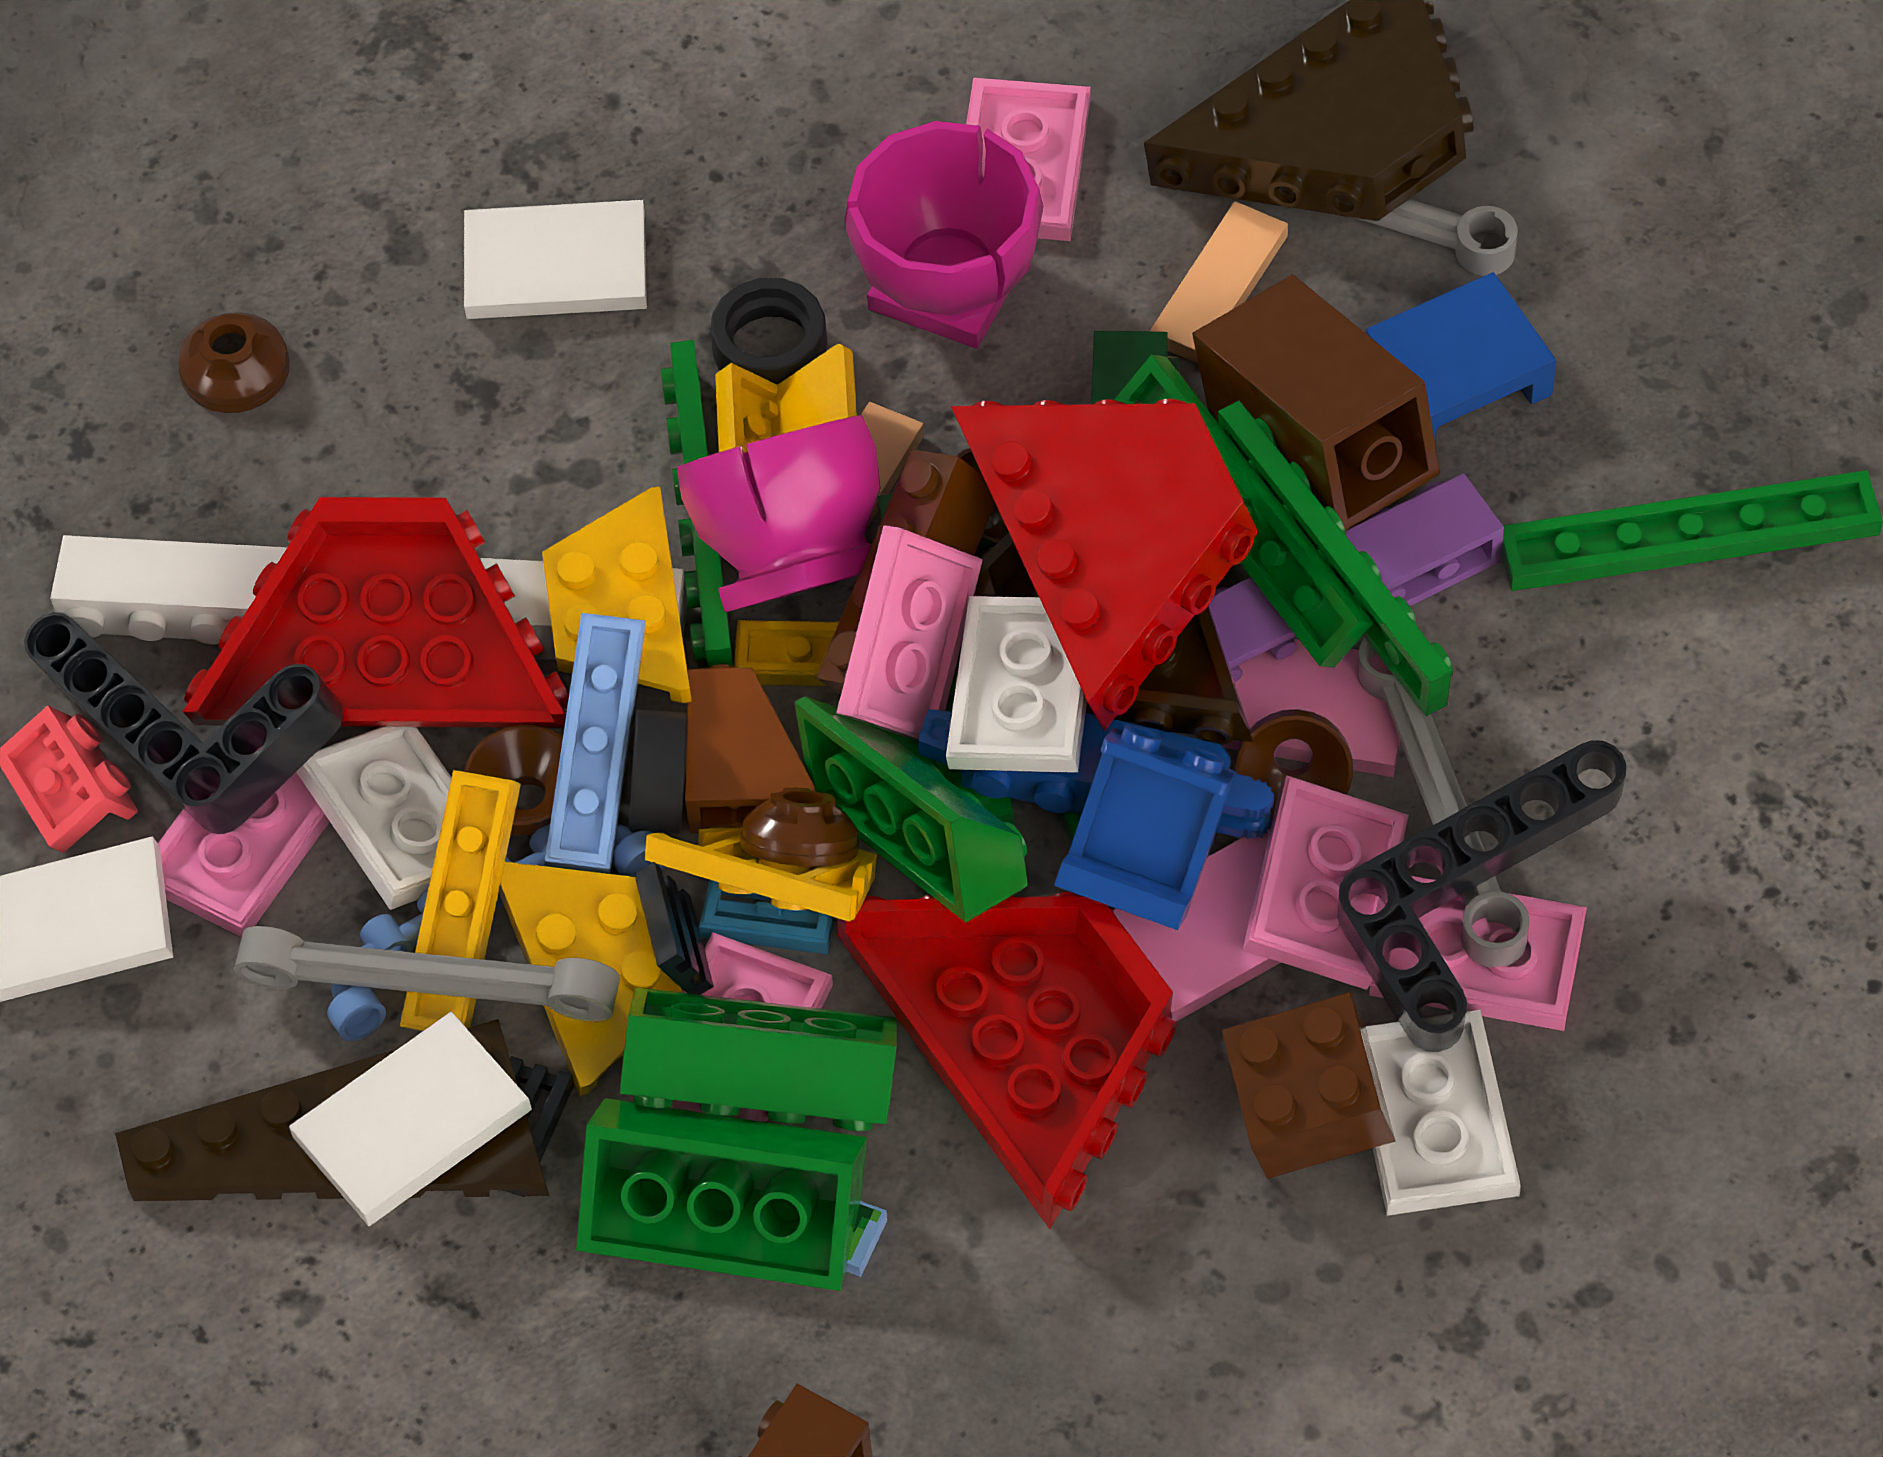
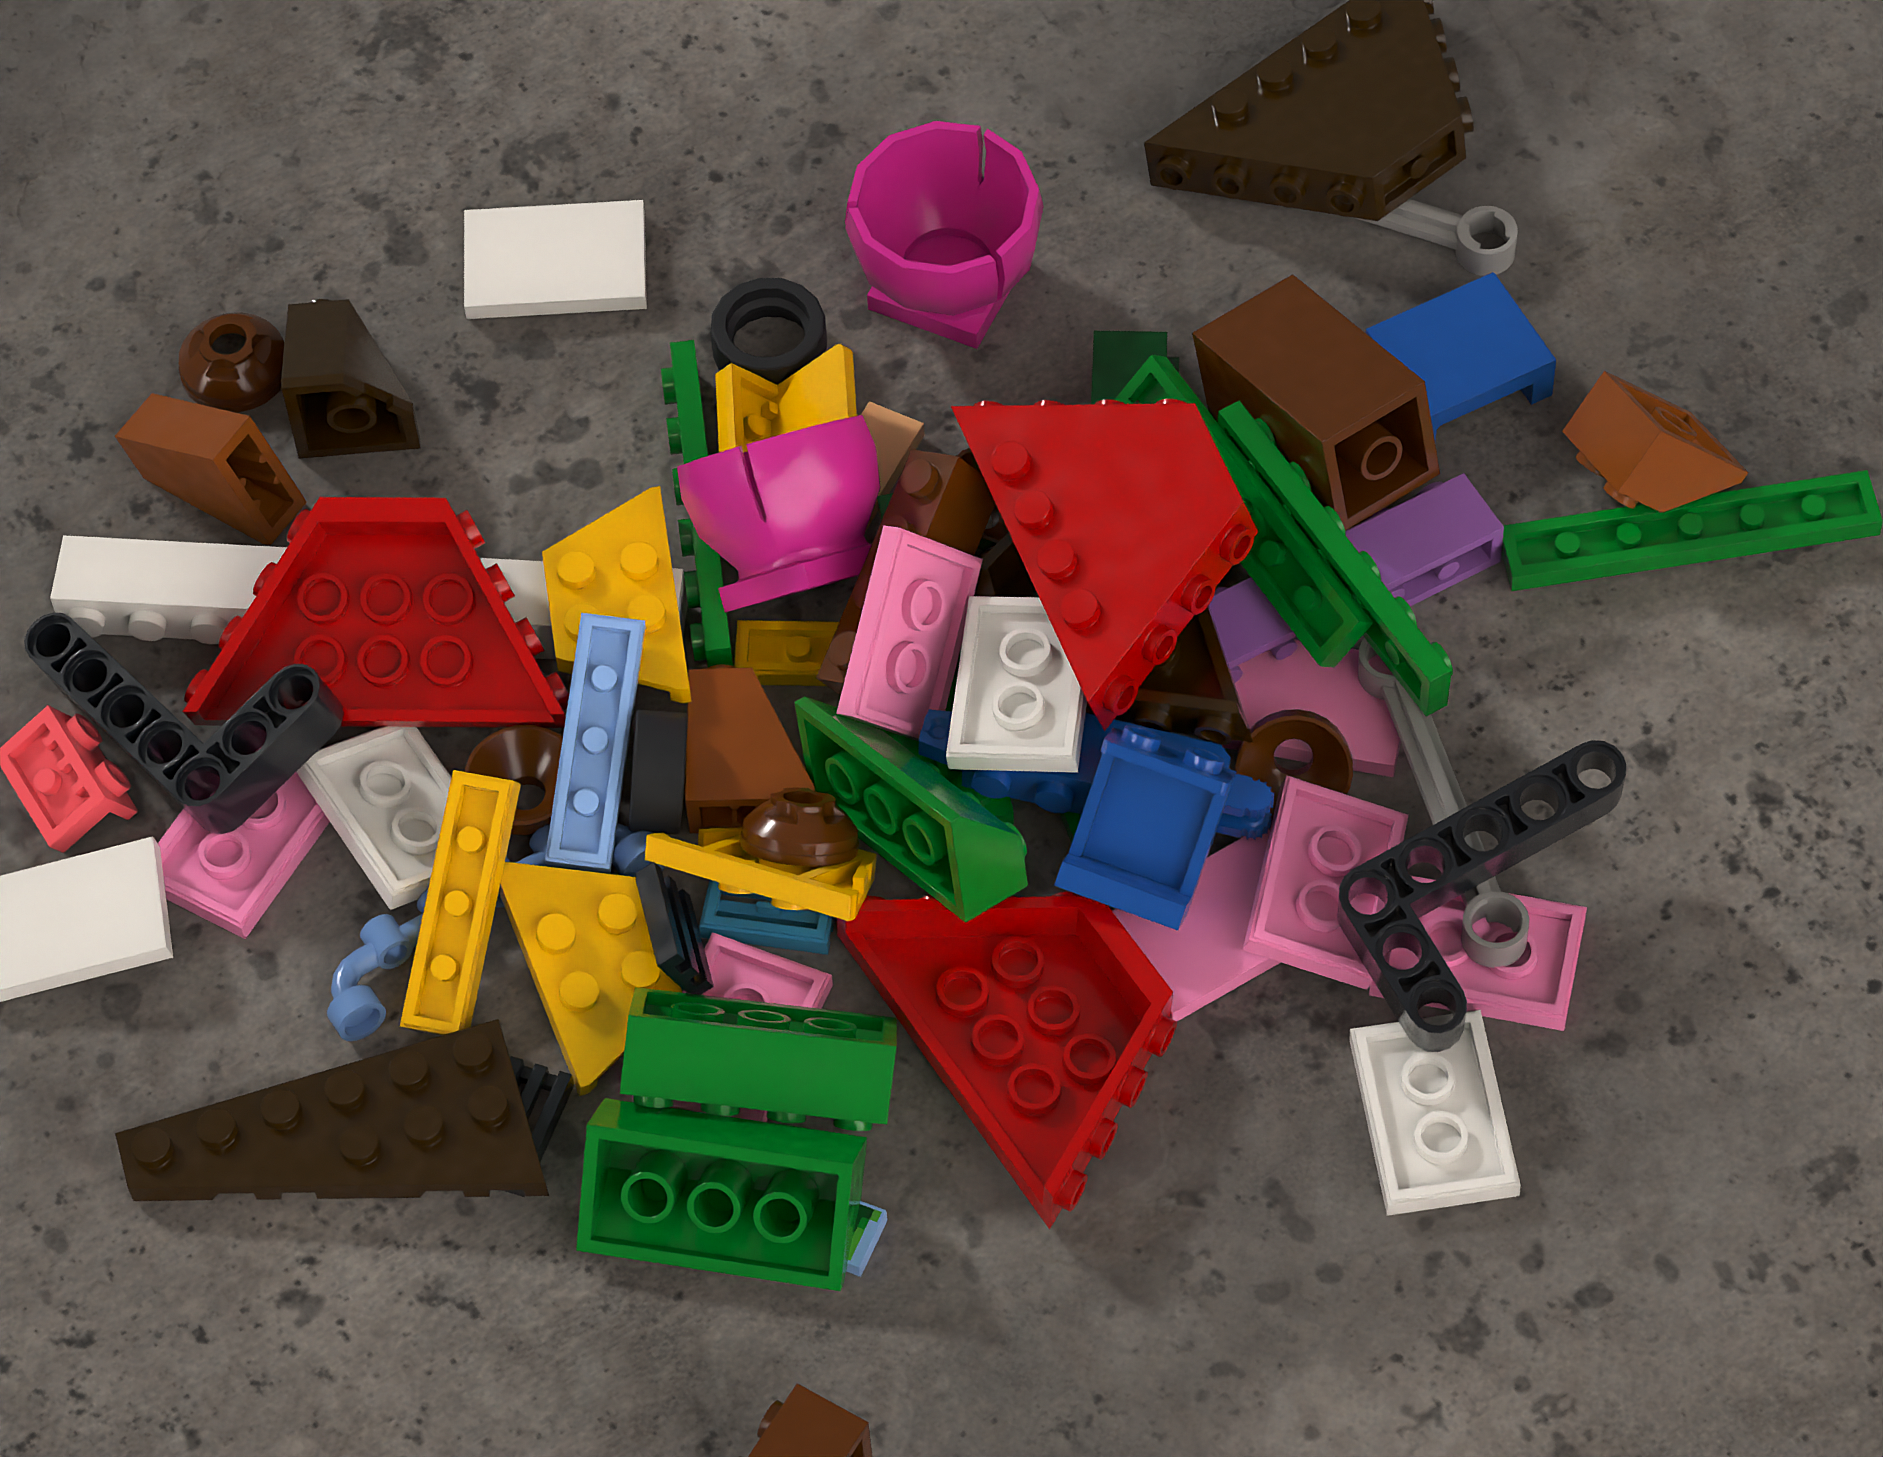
light grey piece [234,926,620,1021] -> none
white tile [289,1012,532,1226] -> none
bright pink tile [966,78,1091,241] -> none
light nougat tile [1150,201,1288,364] -> none
reddish brown brick [1222,992,1396,1179] -> none
none -> dark orange slope [115,393,307,546]
none -> dark brown slope [281,299,421,459]
none -> dark orange slope [1562,371,1749,513]

